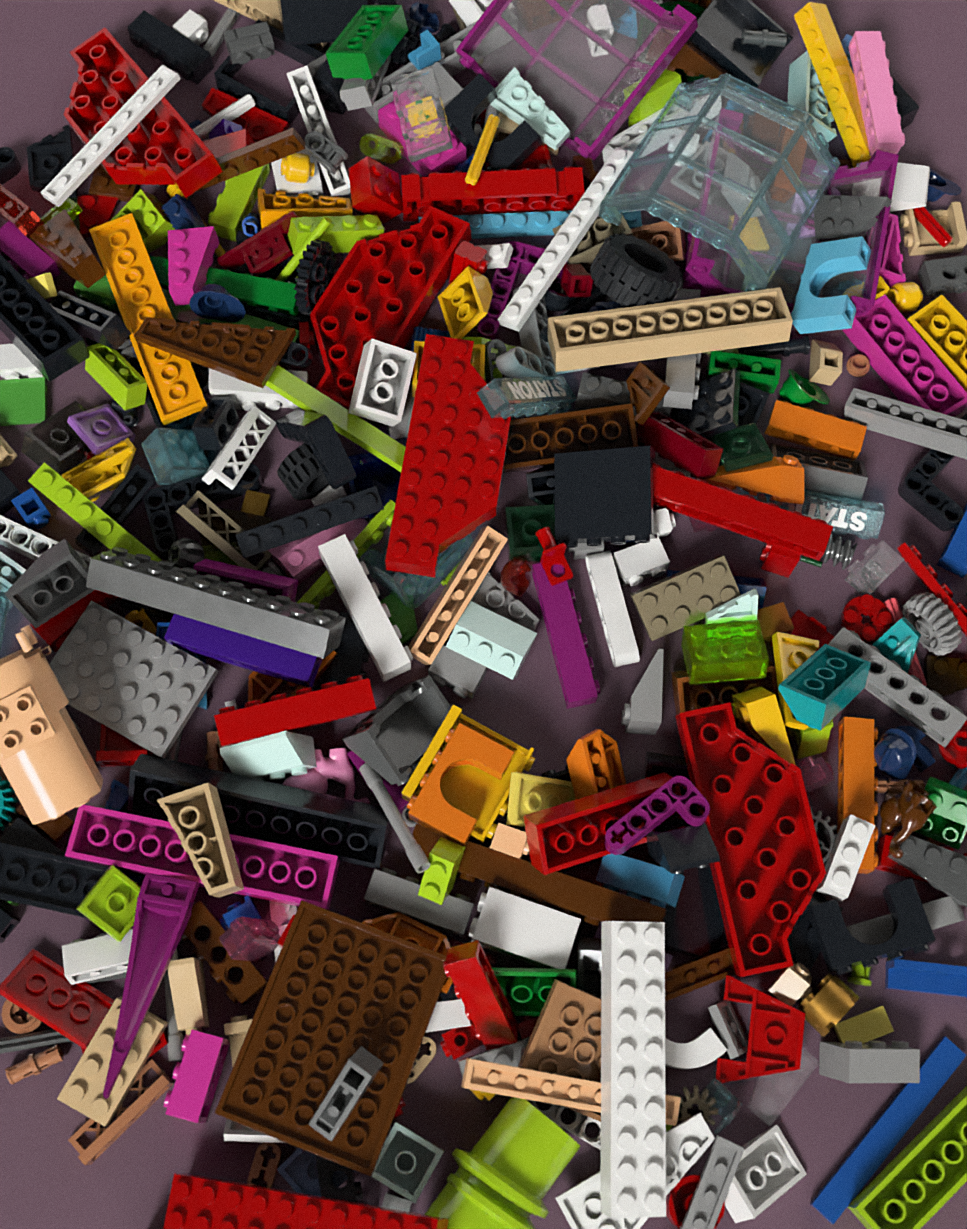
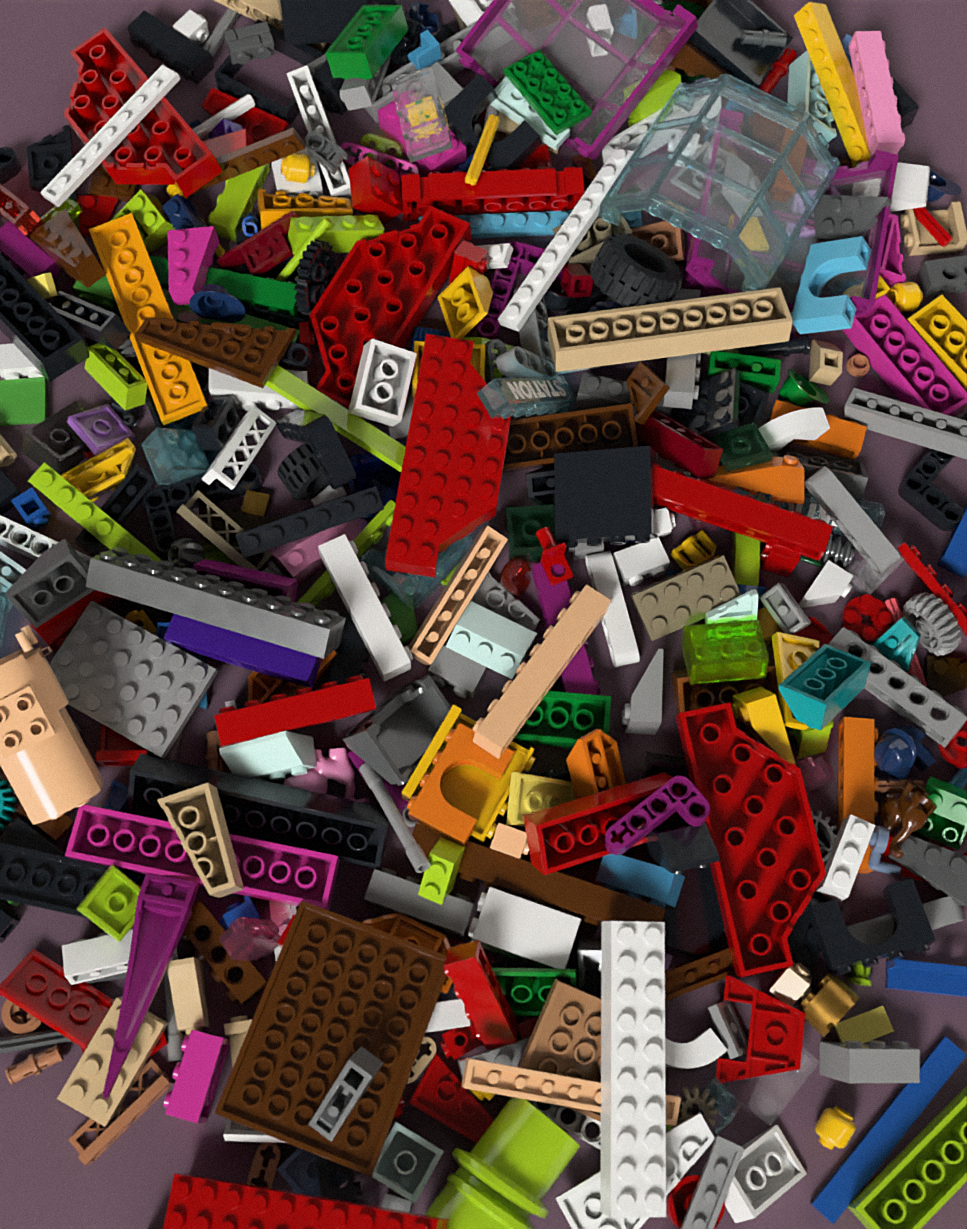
none -> dark pink beam [340,142,422,181]
none -> red wing [409,1054,493,1143]
none -> light nougat brick [473,585,611,759]
none -> green tile [504,49,592,135]
none -> green slope [512,691,611,749]
none -> yellow piece [670,530,716,570]
none -> lime slope [731,531,760,586]
none -> red pin [752,48,797,104]
none -> white brick [757,408,830,451]
none -> light grey slope [759,583,811,635]
none -> white slope [799,560,853,608]
none -> light grey beam [804,466,901,575]
none -> yellow head [814,1106,856,1150]
none -> sand blue plate [868,825,901,876]

